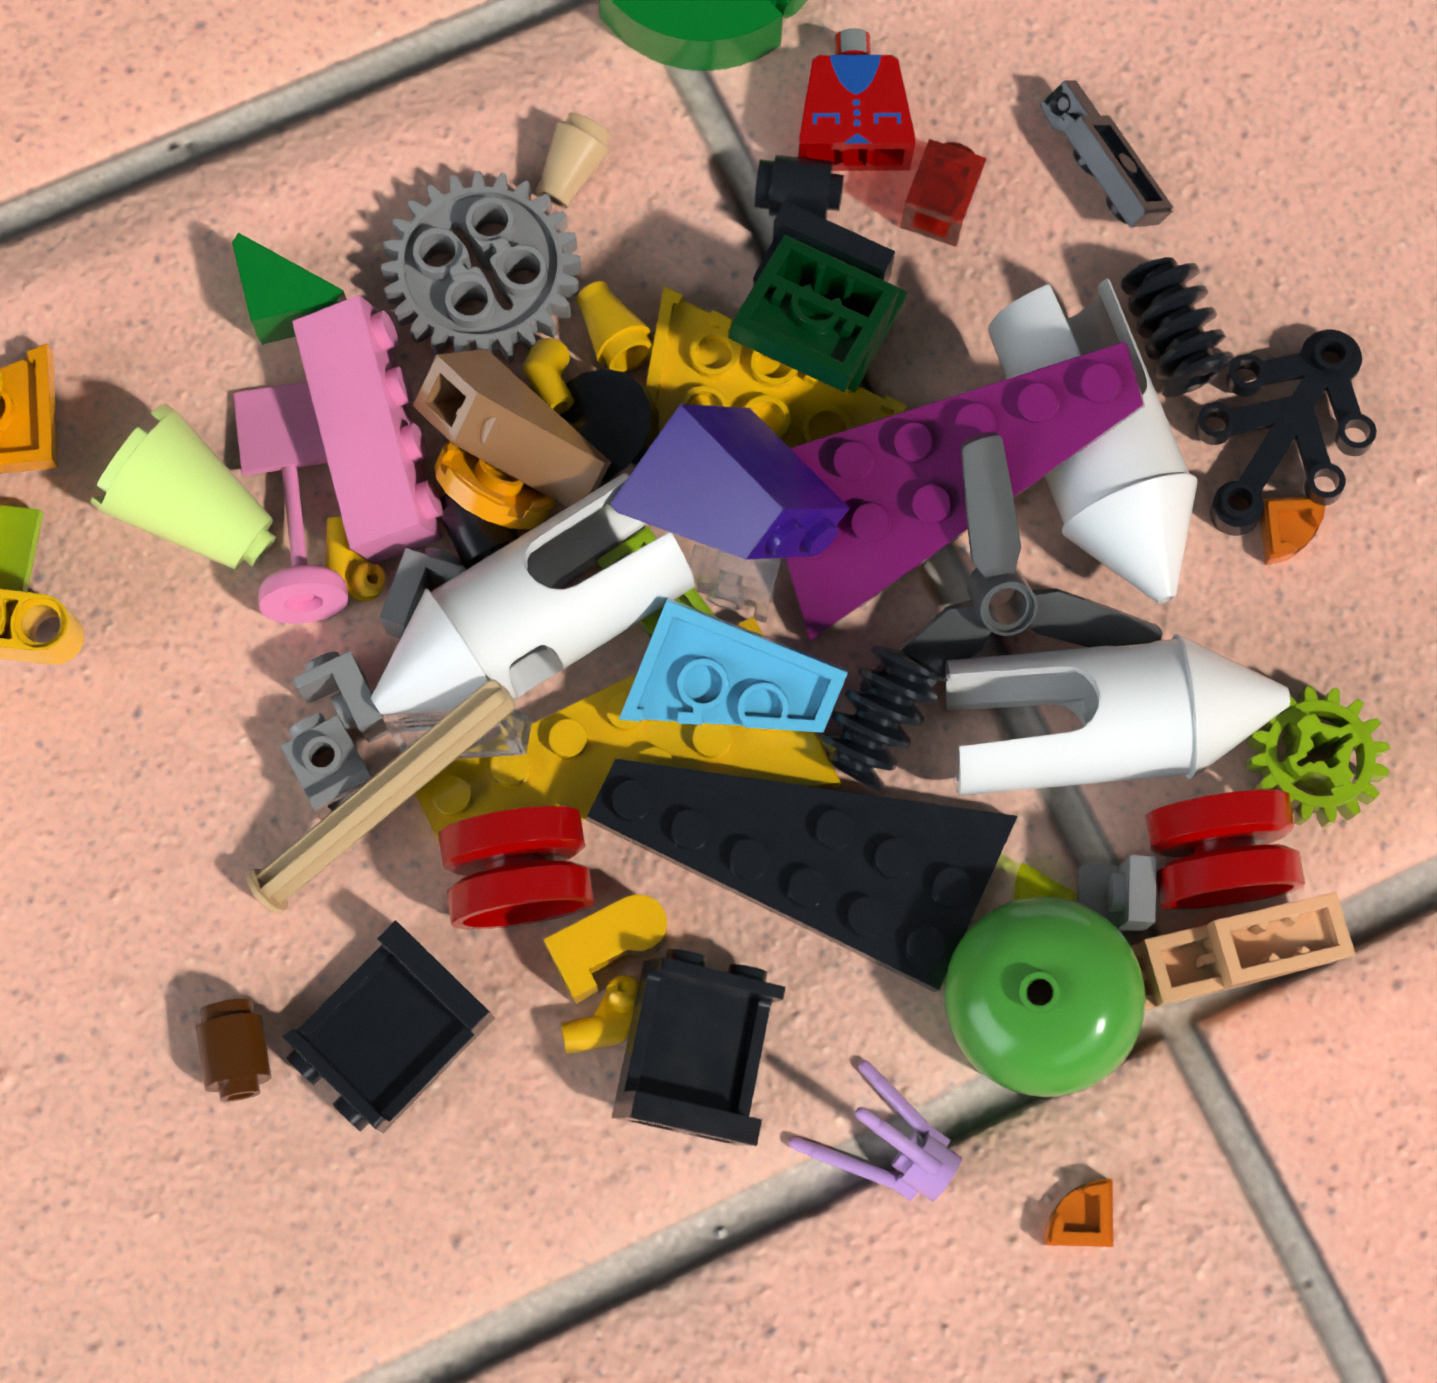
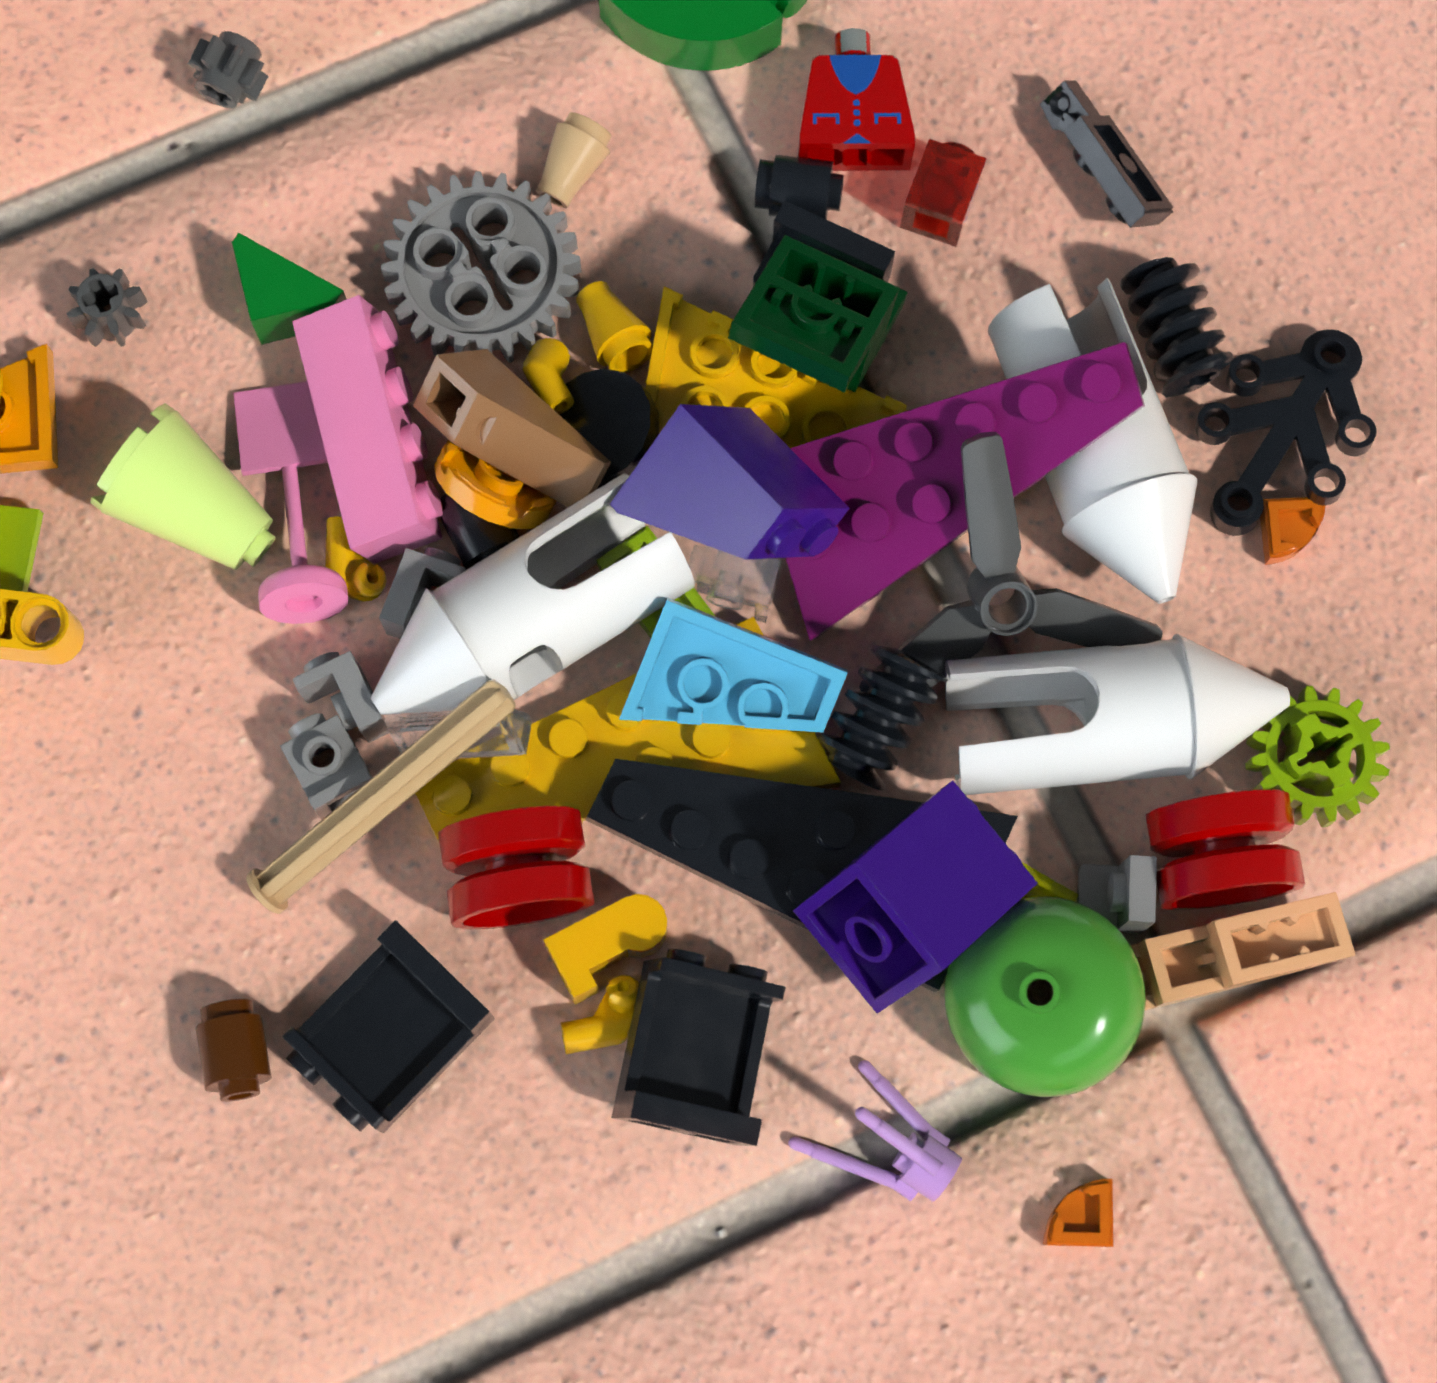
none -> dark grey gear [67,268,147,347]
none -> dark grey gear [188,31,268,108]
none -> dark purple slope [793,780,1038,1013]

